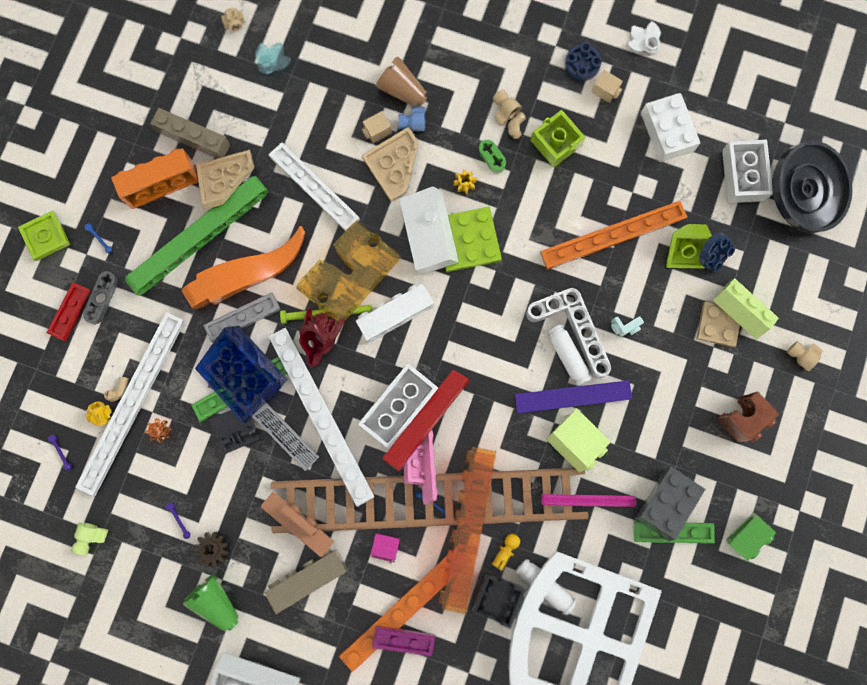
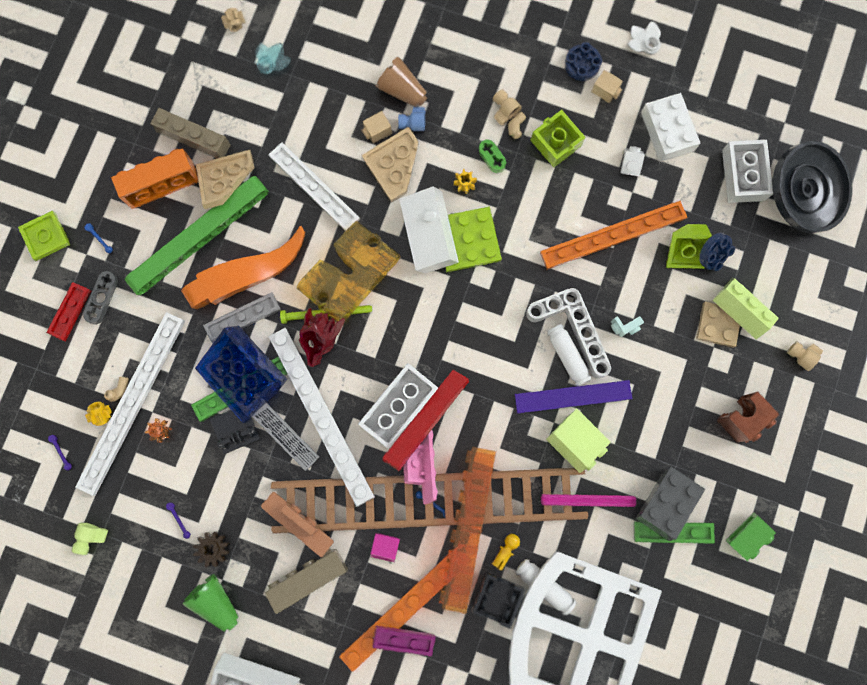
white brick [356,284,434,344] -> none
none -> white bracket [620,146,645,176]

